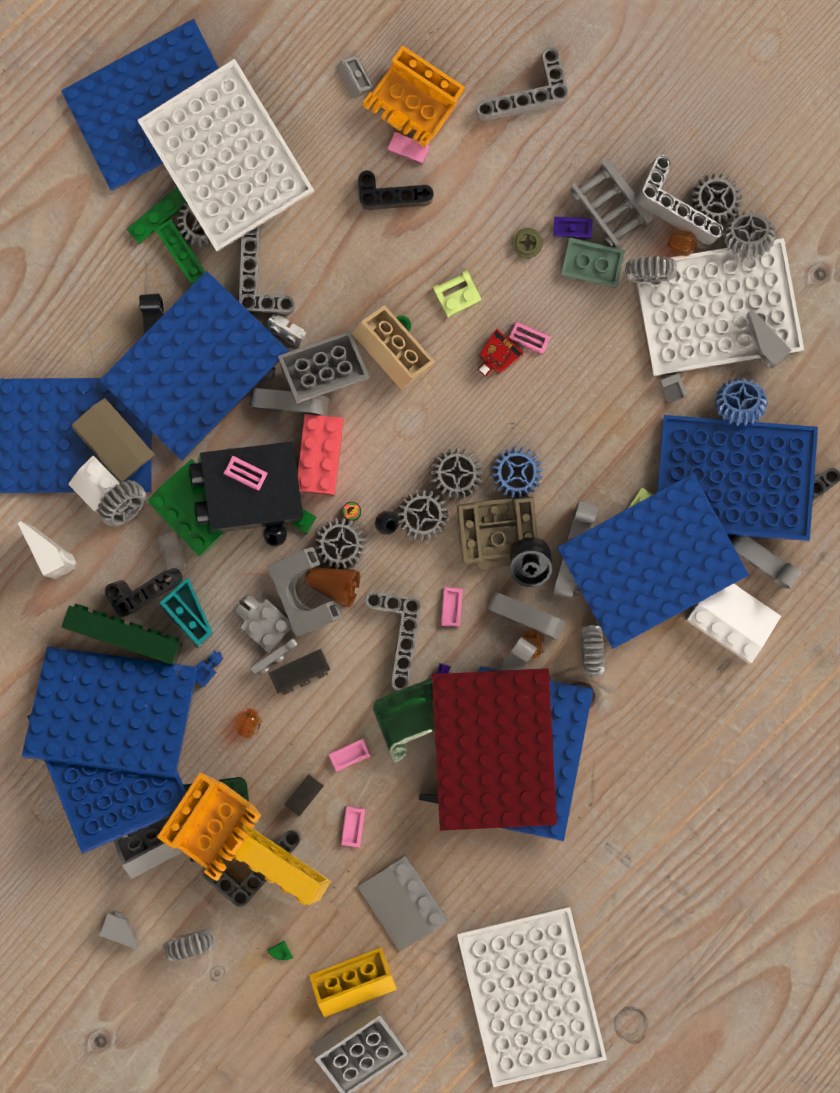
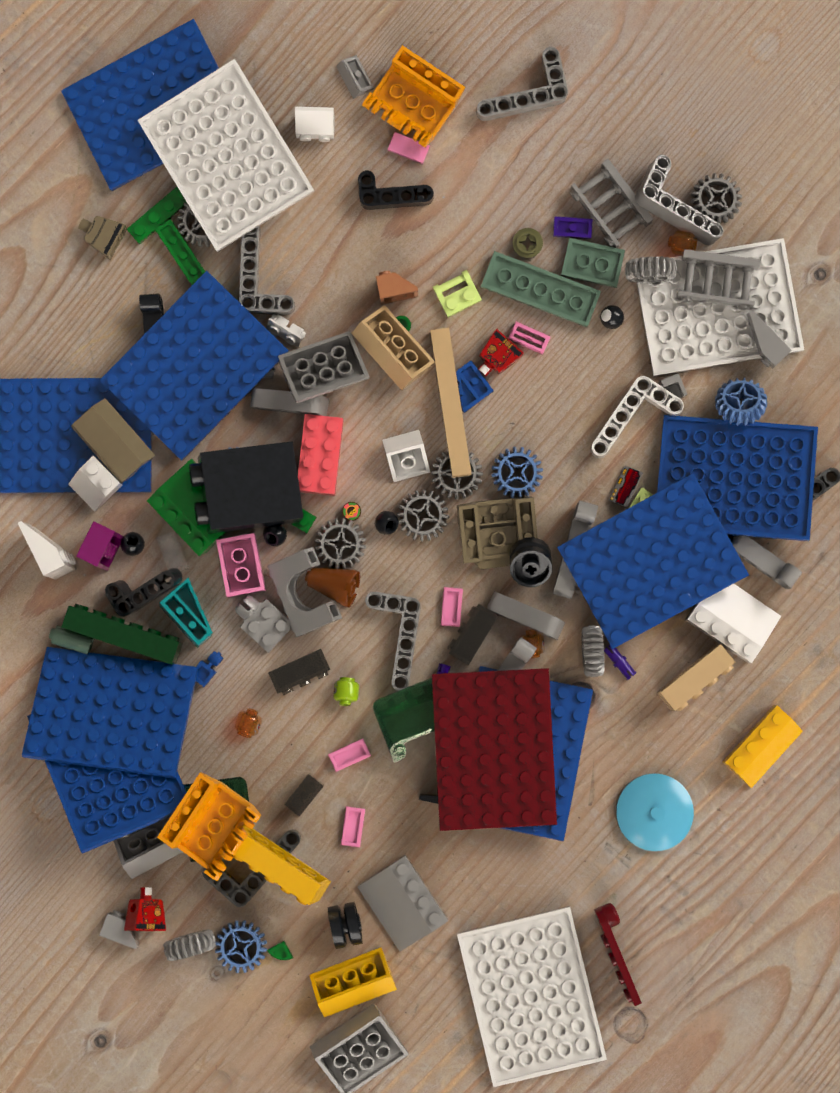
light grey gear [97,480,147,528] -> none
bright pink tile [224,456,268,491] -> none
light grey plate [250,639,298,676] -> none
light grey gear [724,211,776,259] -> none
none -> sand green brick [49,625,94,655]
none -> magenta brick [76,521,123,571]
none -> dark tan torso [78,216,127,260]
none -> black piece [120,532,145,556]
none -> red torso [124,887,166,931]
none -> medium blue gear [215,920,267,973]
none -> bright pink brick [216,533,266,598]
none -> white slope [295,107,335,142]
none -> black wheel [328,901,363,949]
none -> lime head [333,677,359,706]
none -> nougat slope [376,271,418,305]
none -> white slope [382,430,430,482]
none -> tan tile [430,328,472,478]
none -> clear smoke brick [448,604,498,666]
none -> blue wing [456,361,494,413]
none -> sand green plate [481,251,601,327]
none -> white beam [591,376,684,458]
none -> dark red plate [594,903,642,1006]
none -> black piece [600,305,624,329]
none -> dark purple pin [604,645,637,680]
none -> slope [609,466,643,508]
none -> medium azure dish [616,773,694,851]
none -> tan brick [657,644,735,711]
none -> light grey fence [676,249,760,310]
none -> yellow slope [723,705,803,788]

